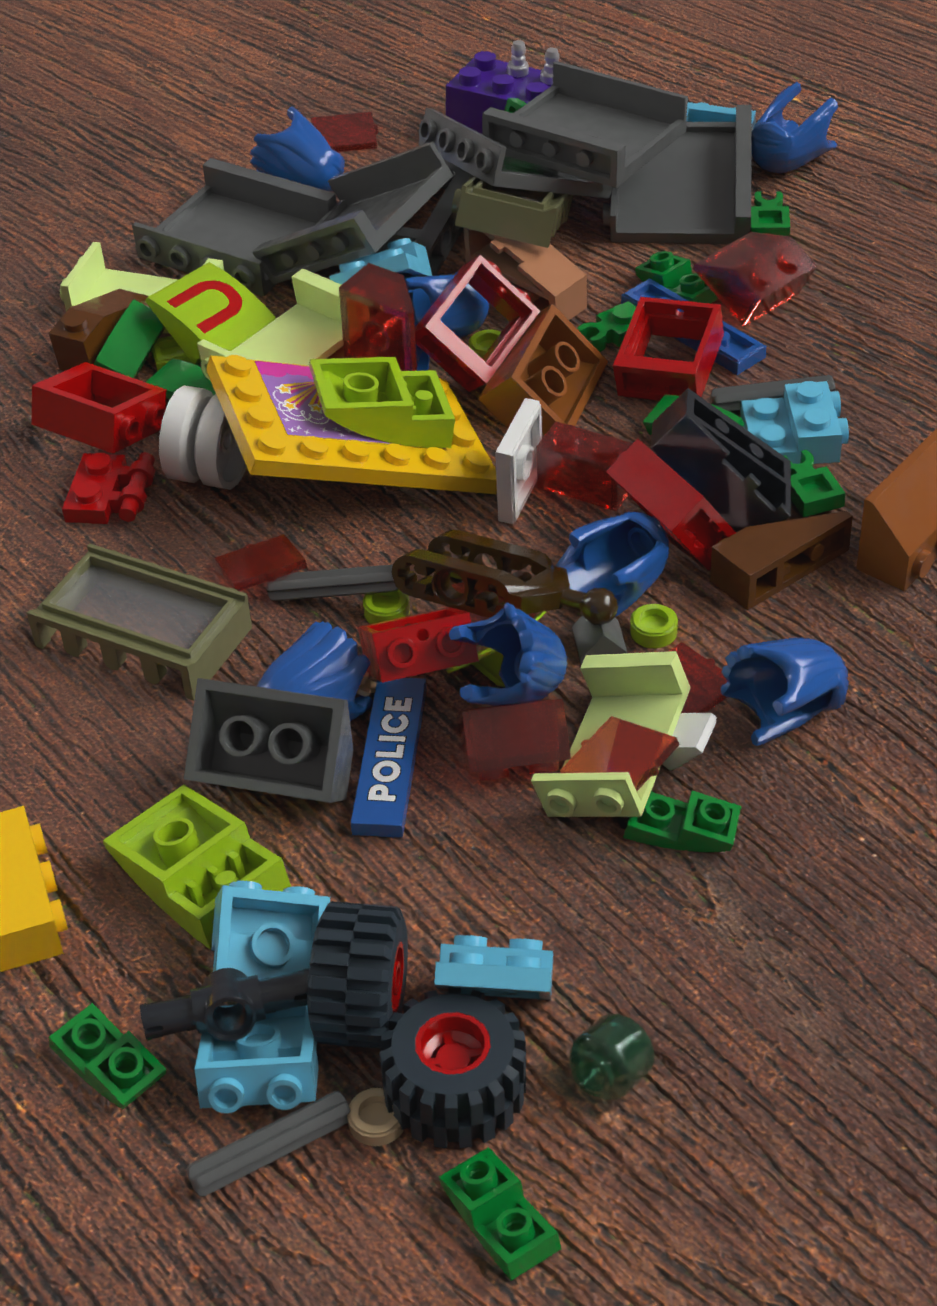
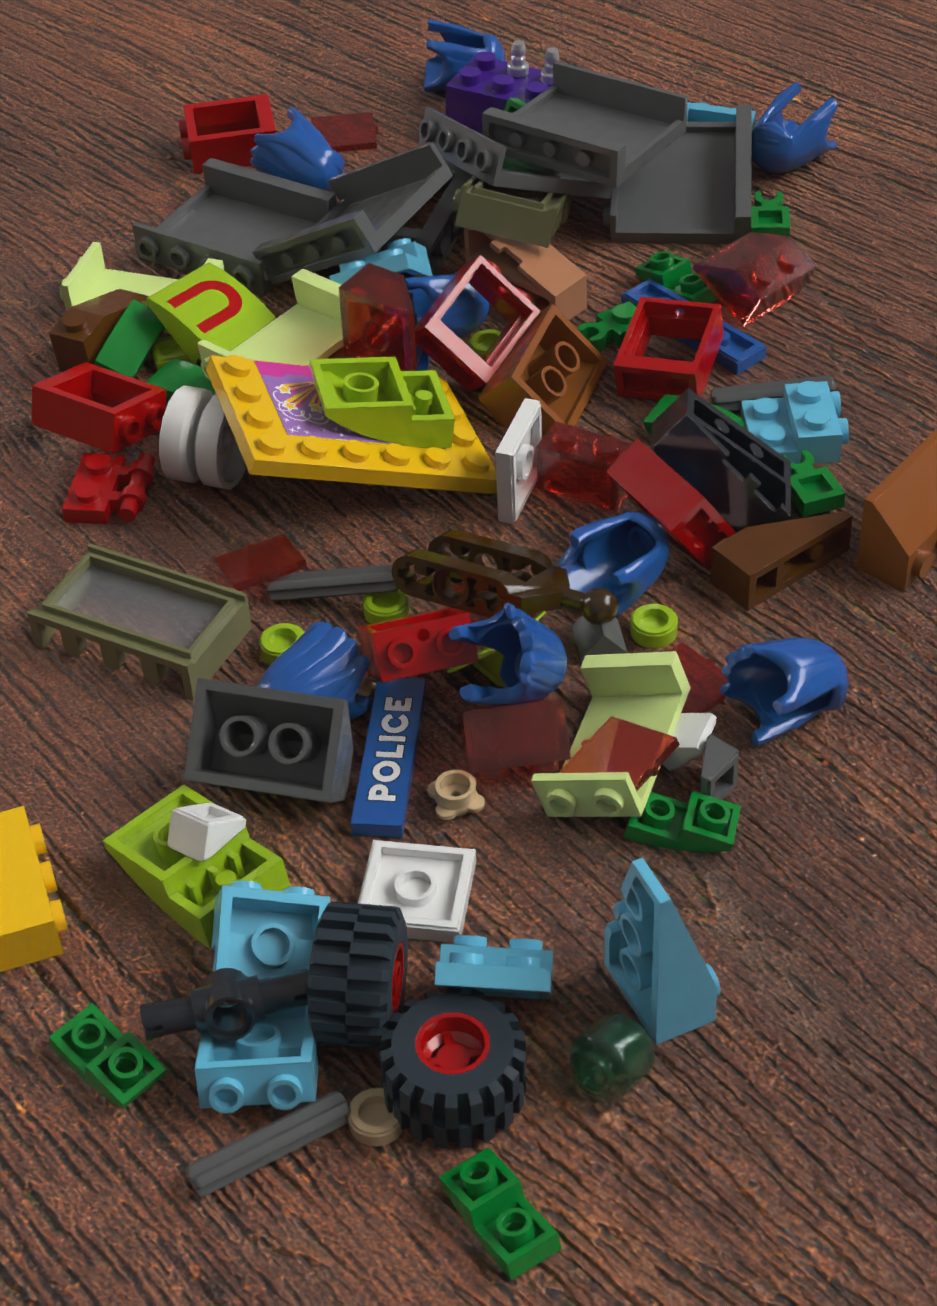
none -> white slope [168,802,246,861]
none -> red window [178,94,276,174]
none -> lime tile [259,623,305,665]
none -> white tile [358,840,476,943]
none -> blue hair [423,19,506,92]
none -> tan plate [428,769,485,820]
none -> medium azure wedge [604,857,721,1045]
none -> dark grey slope [700,735,739,800]

